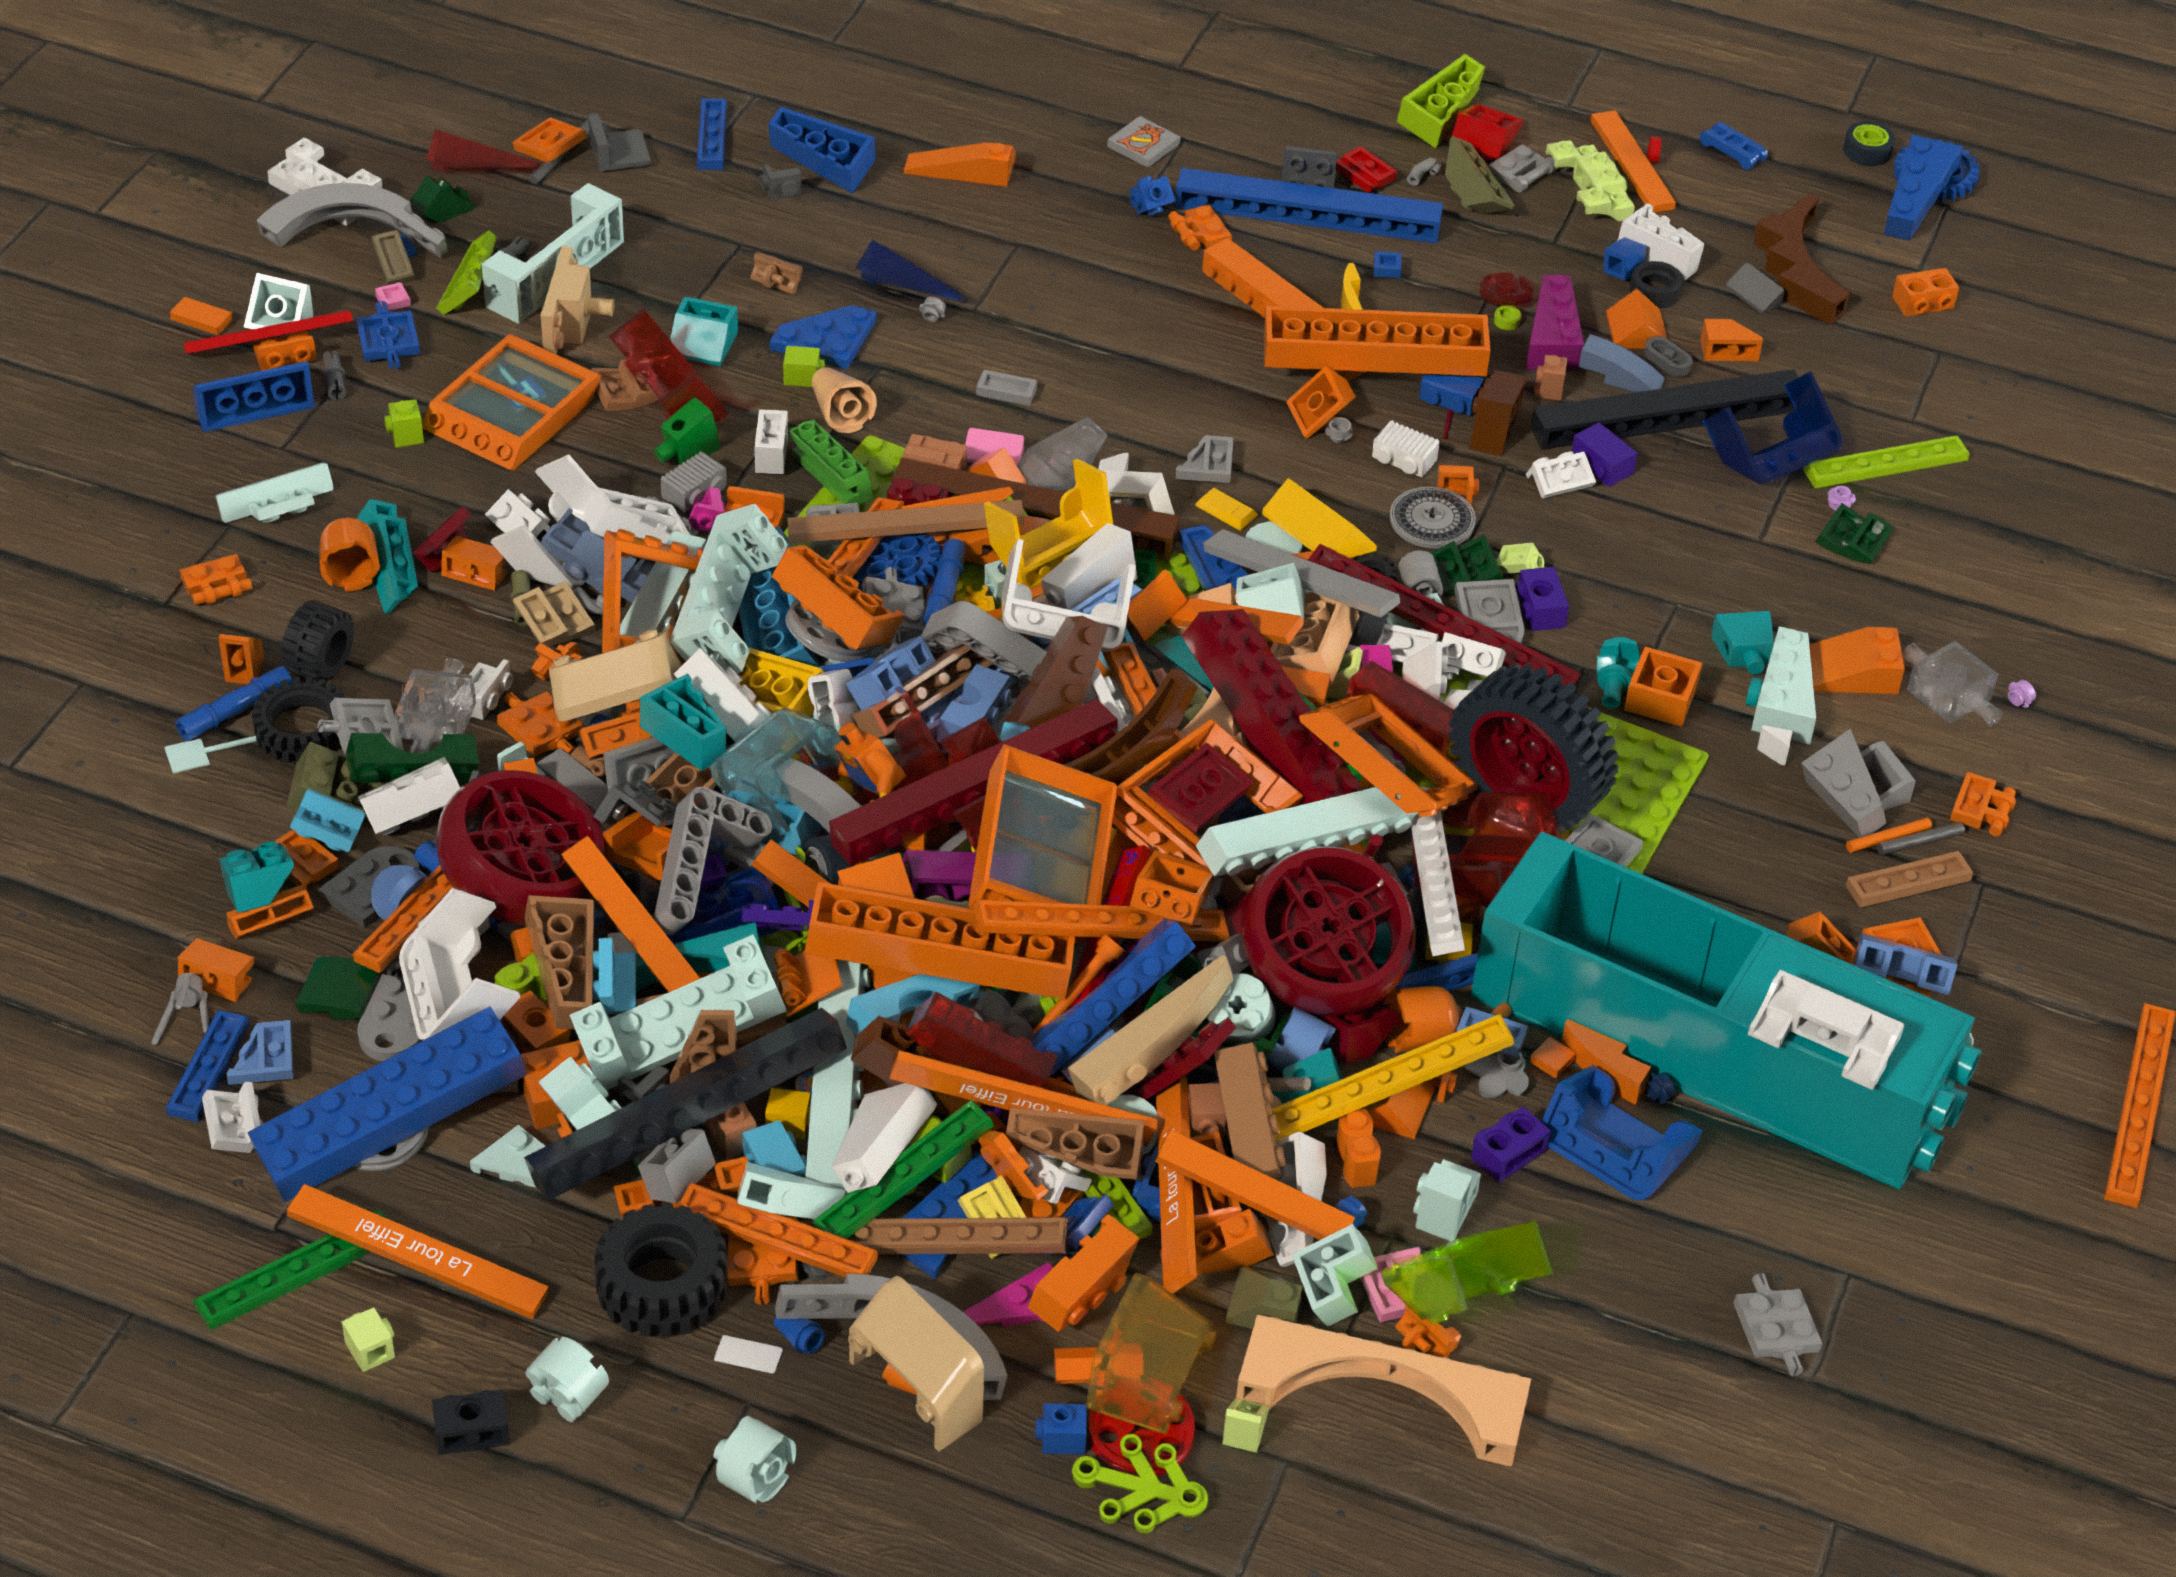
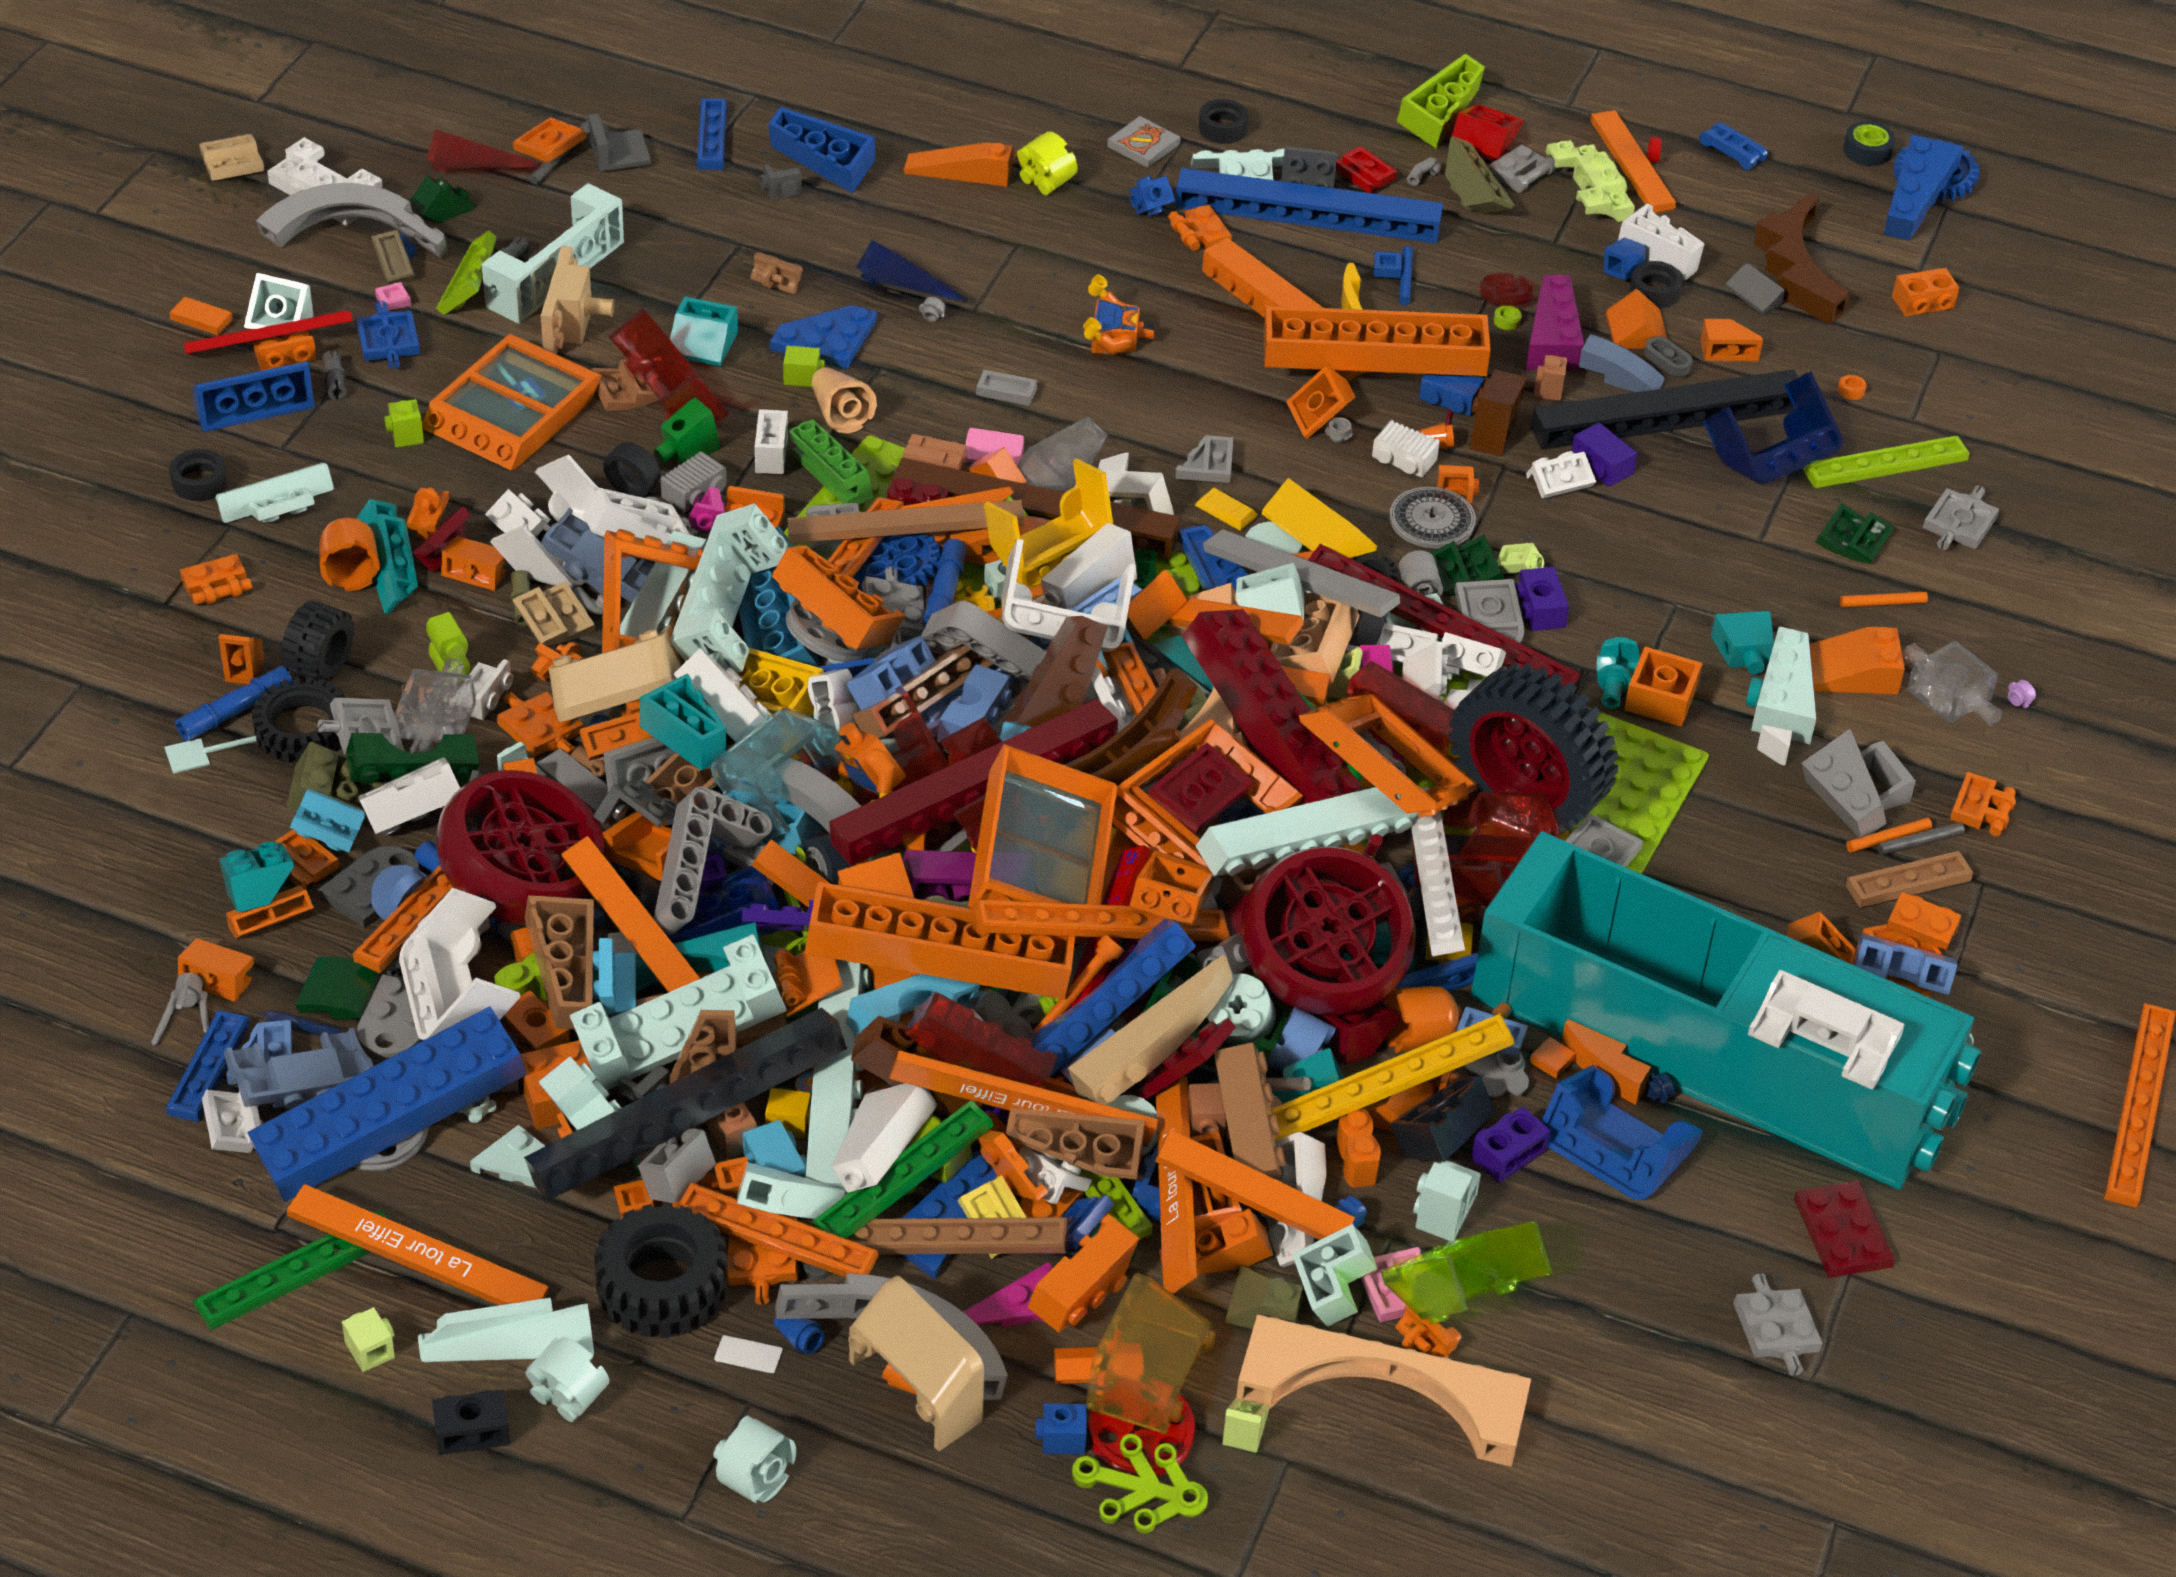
lavender plate [1828,486,1856,511] -> none
none -> black tyre [169,449,227,501]
none -> tan slope [199,134,265,181]
none -> sand blue bracket [224,1028,374,1108]
none -> blue piece [258,1010,341,1036]
none -> orange hips [406,487,450,539]
none -> light aqua wedge [418,1298,594,1362]
none -> lime brick [426,612,470,684]
none -> light aqua plate [458,1095,497,1123]
none -> black tyre [603,442,660,497]
none -> neon yellow brick [1017,131,1077,195]
none -> torso [1083,274,1155,355]
none -> light aqua bracket [1191,149,1284,180]
none -> black tyre [1198,99,1248,144]
none -> black wedge [1390,1076,1496,1162]
none -> blue bar [1399,246,1413,305]
none -> orange cone [1416,422,1454,450]
none -> dark red plate [1794,1181,1895,1278]
none -> orange tile [1837,375,1867,400]
none -> orange bar [1840,591,1928,608]
none -> orange bracket [1887,892,1961,950]
none -> light grey plate [1923,485,1999,550]

